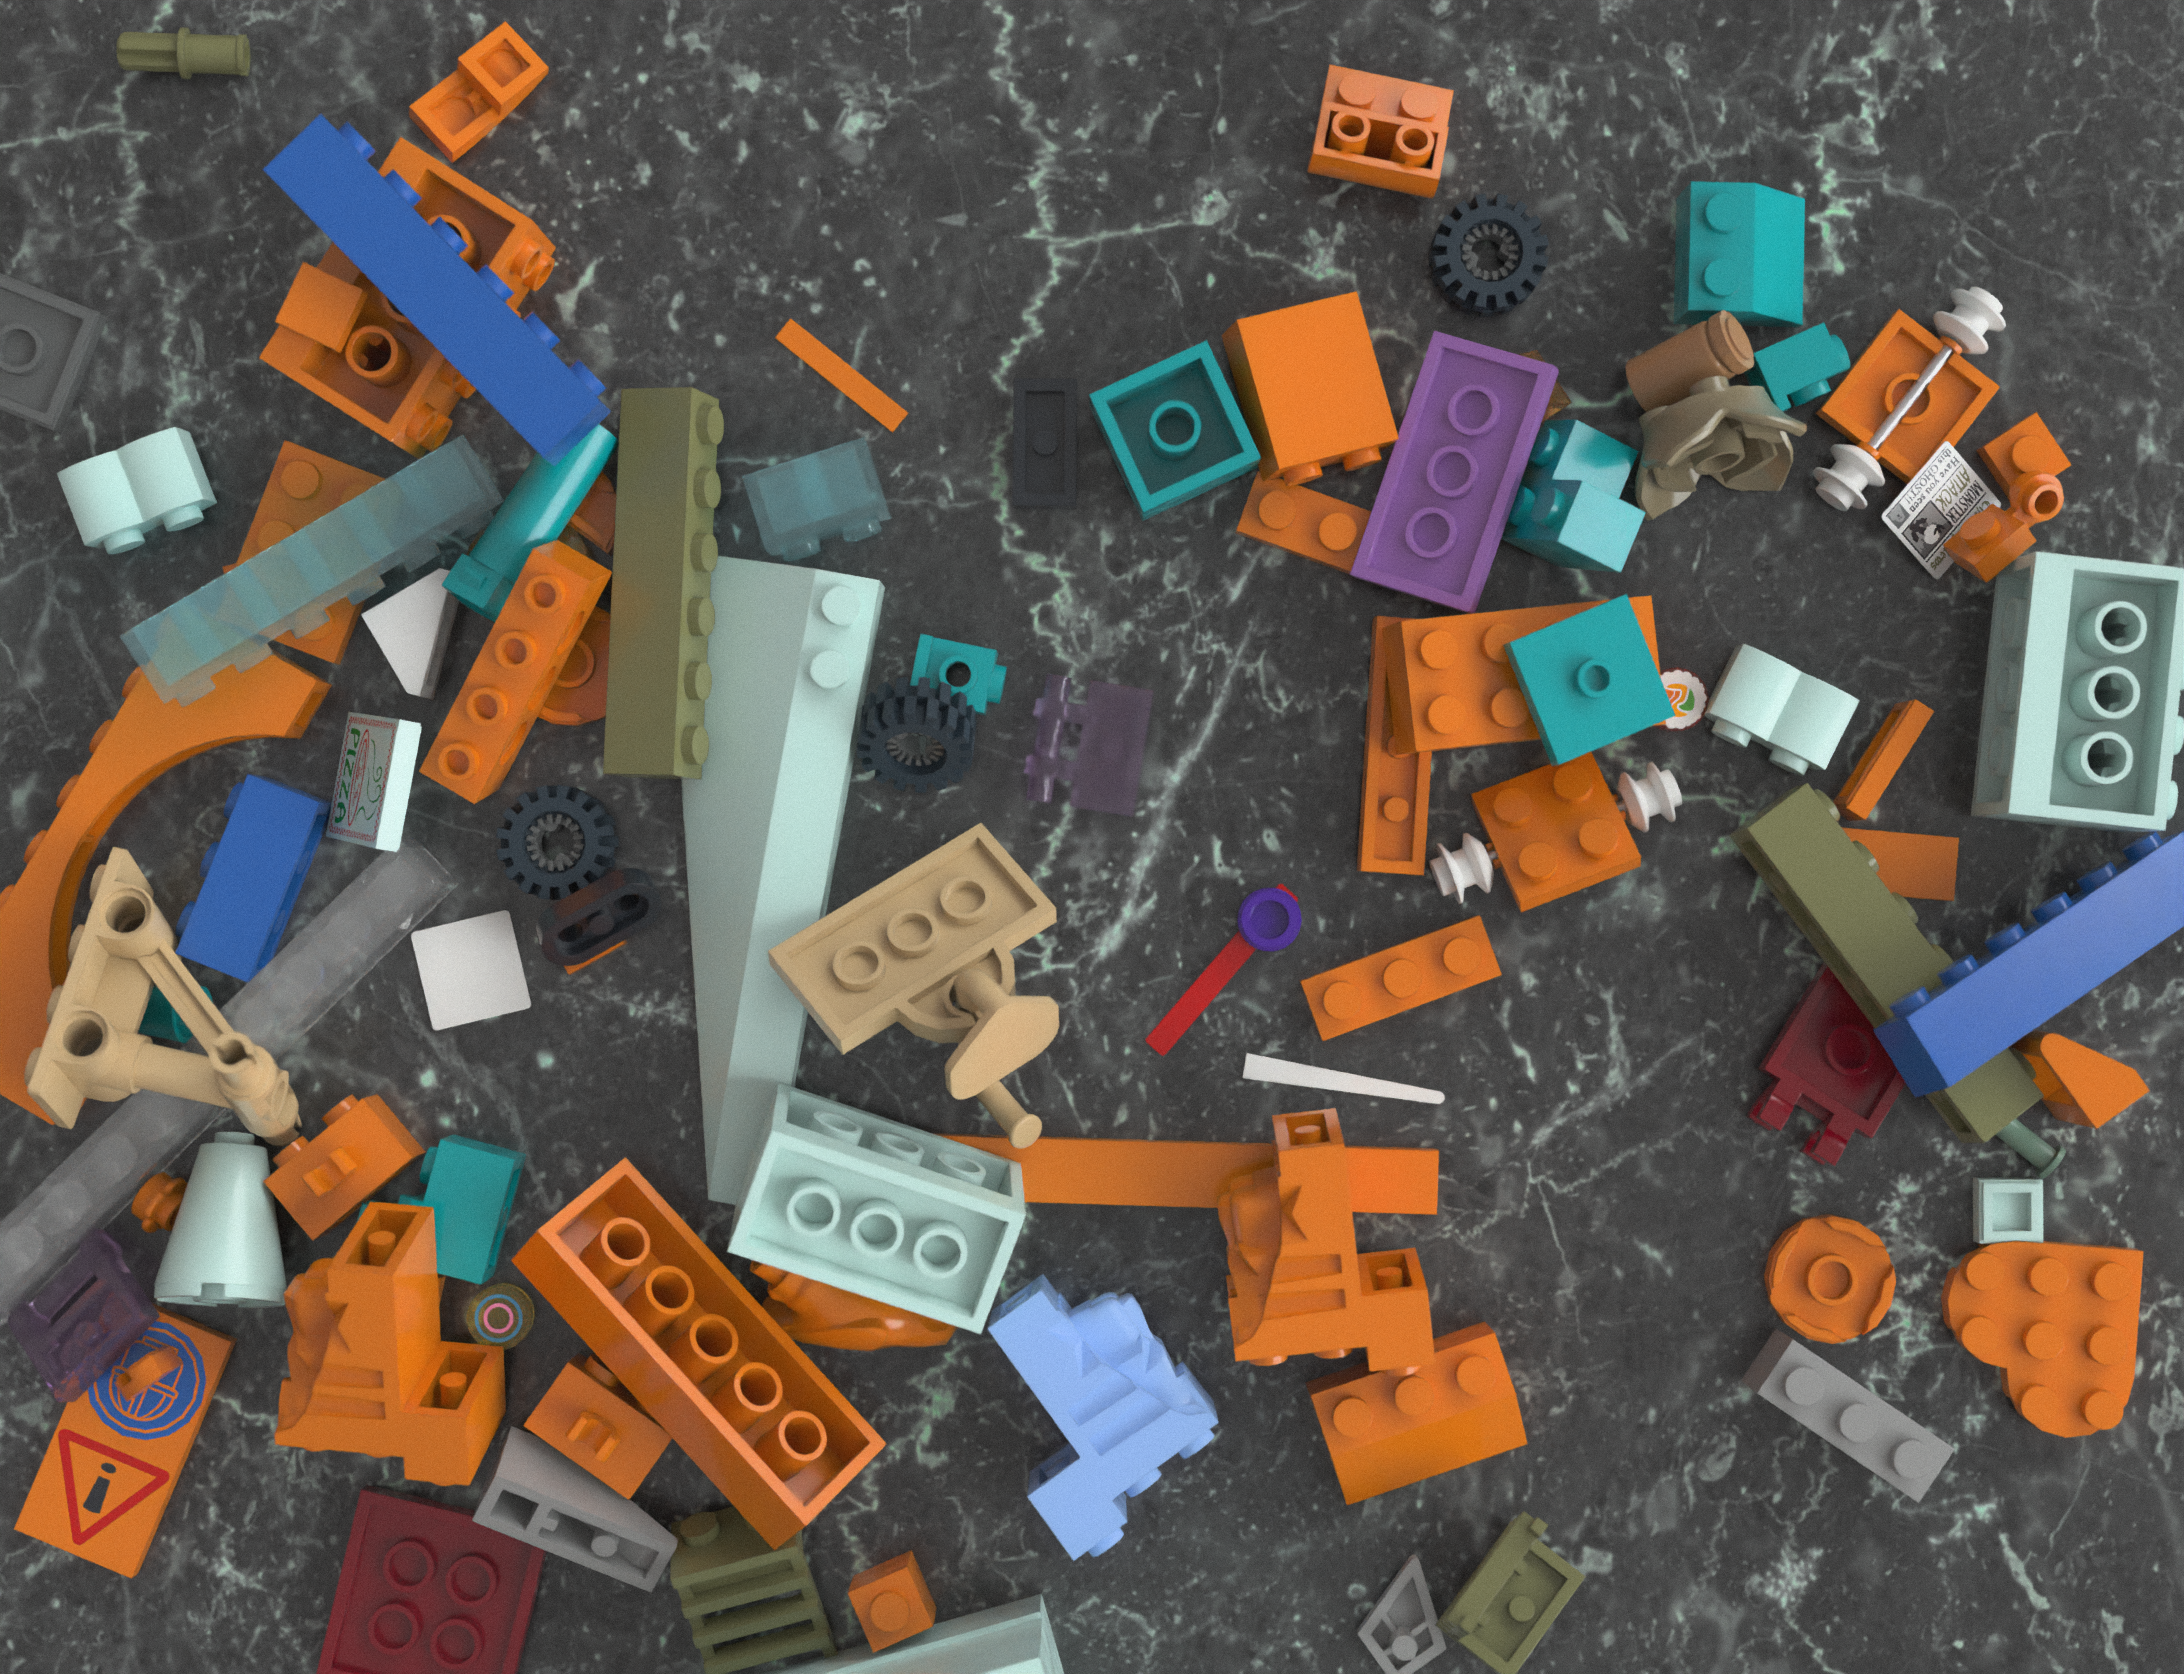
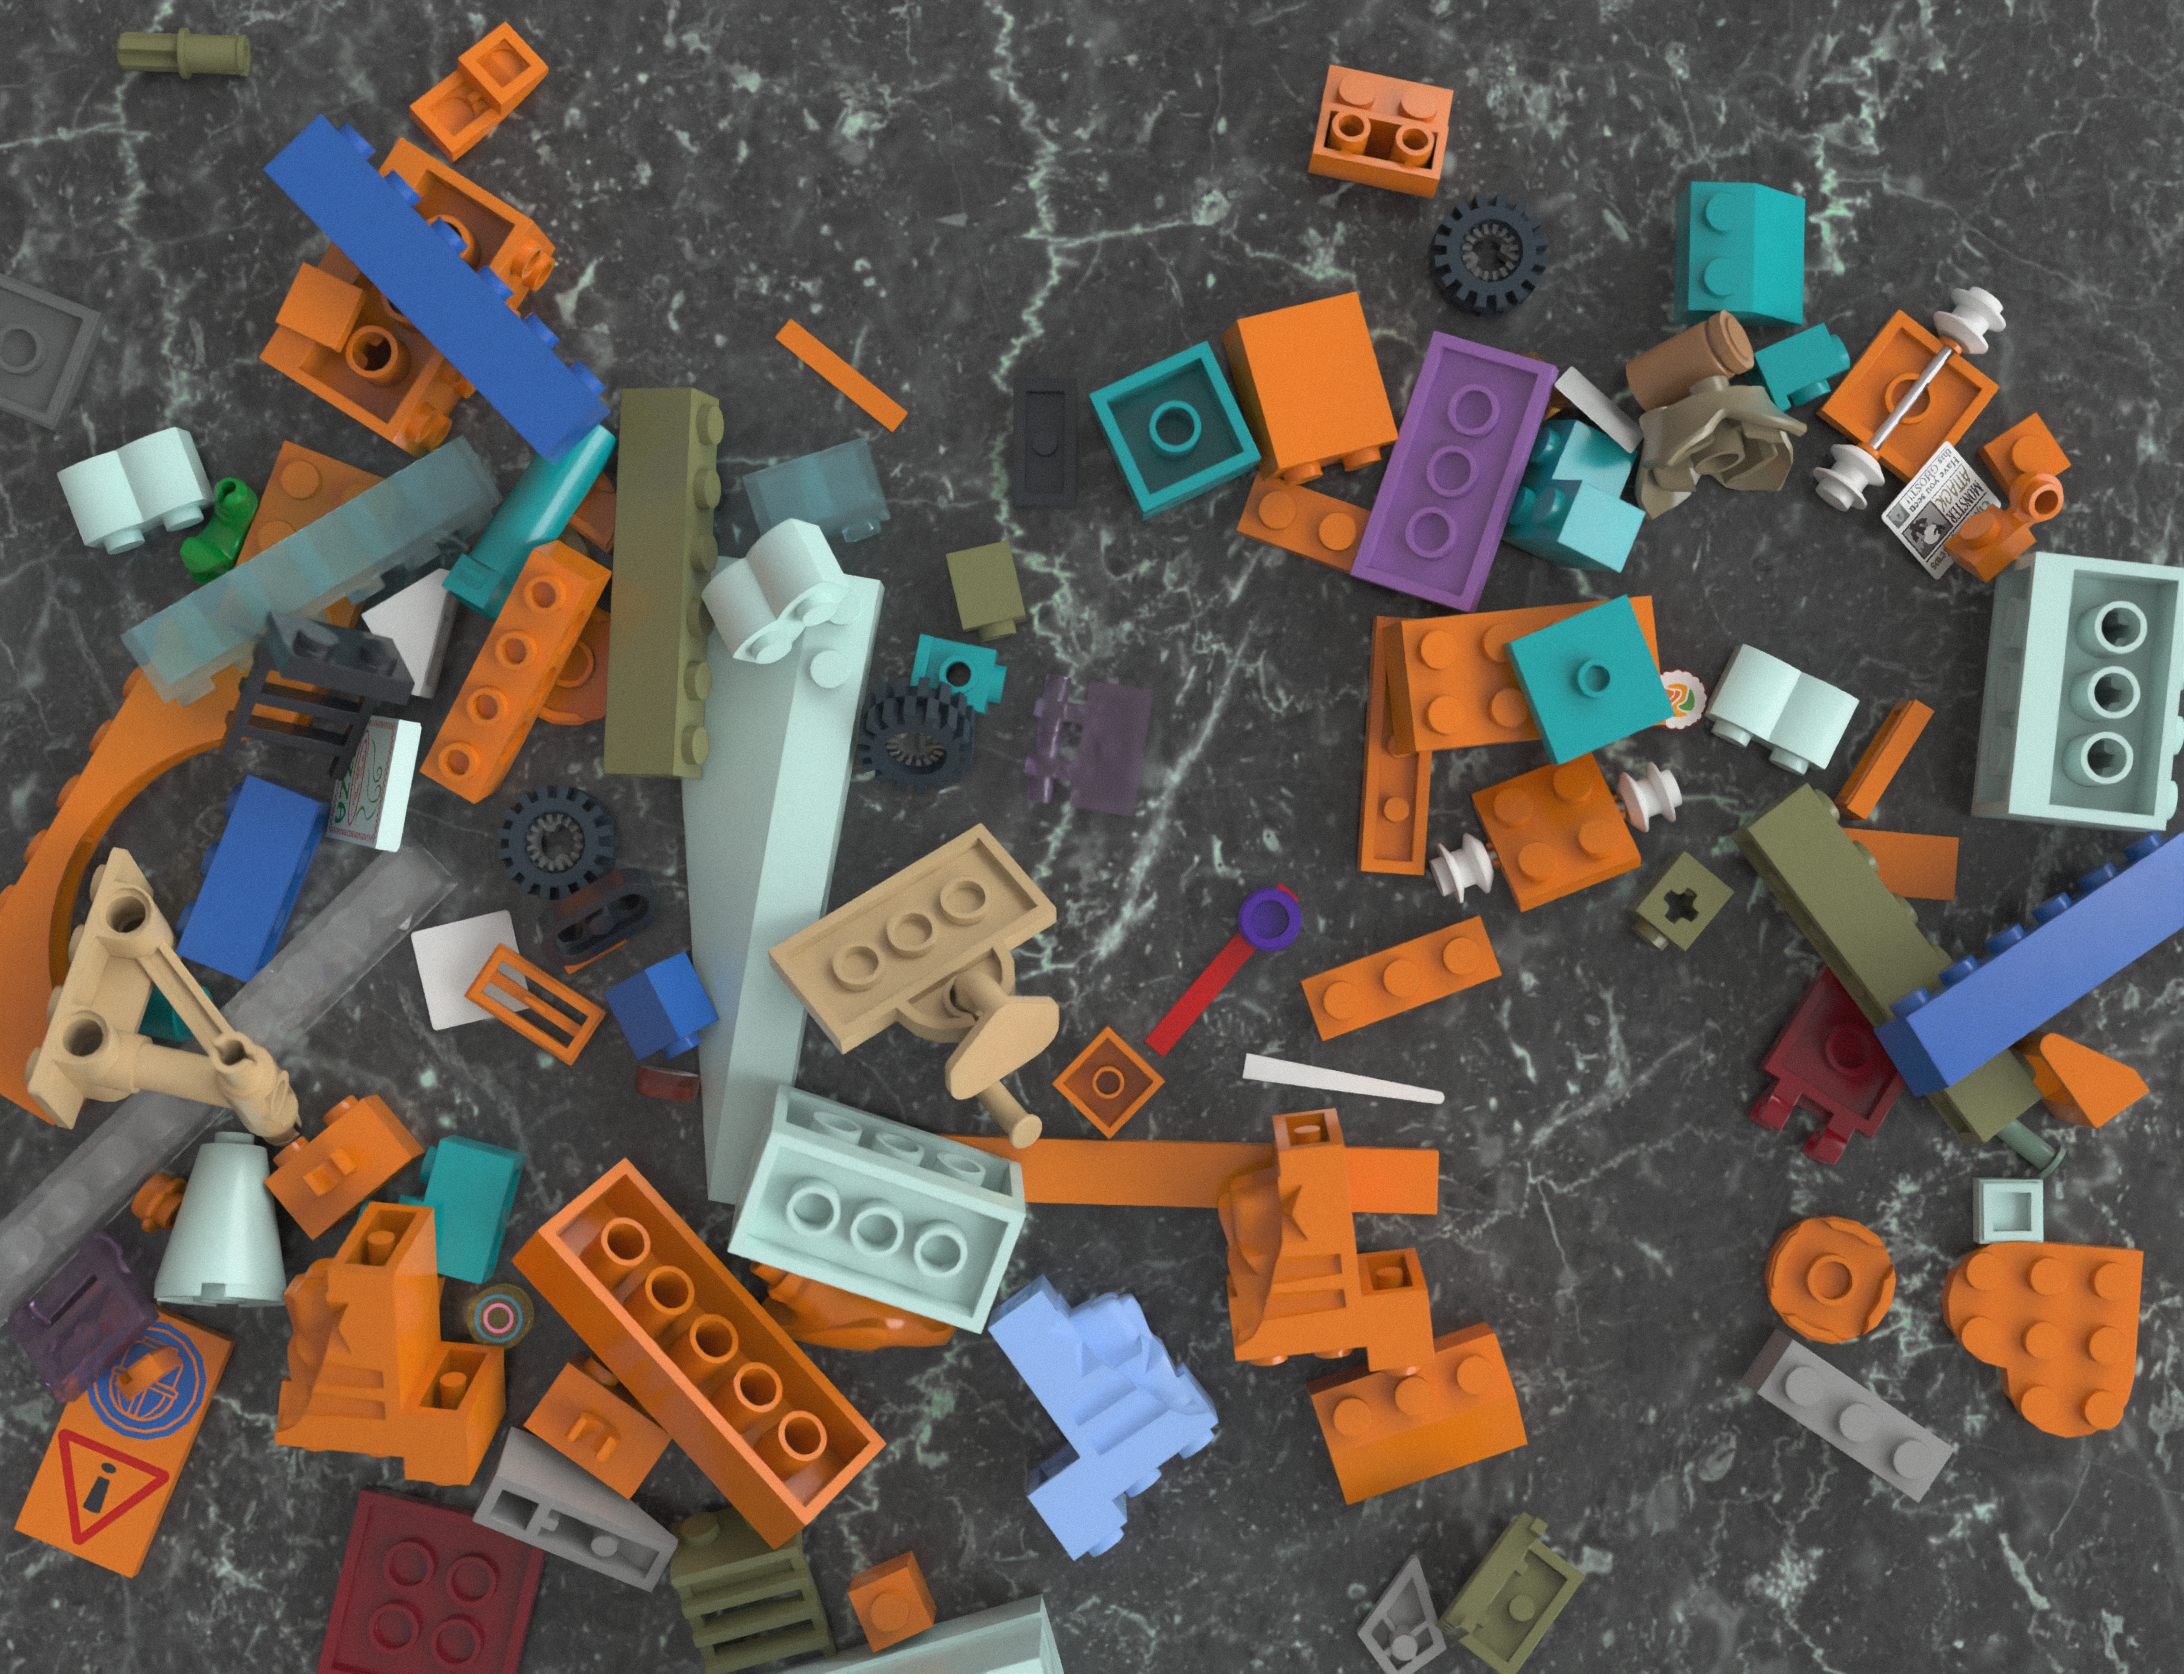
none -> green piece [180,477,258,587]
none -> black plate [218,610,415,781]
none -> orange tile [464,943,608,1066]
none -> blue brick [603,951,720,1061]
none -> clear red tile [634,1065,701,1102]
none -> light aqua brick [701,518,851,664]
none -> olive brick [946,540,1027,642]
none -> orange piece [1052,1025,1165,1139]
none -> white sticker [1554,366,1644,454]
none -> olive brick [1625,851,1734,952]

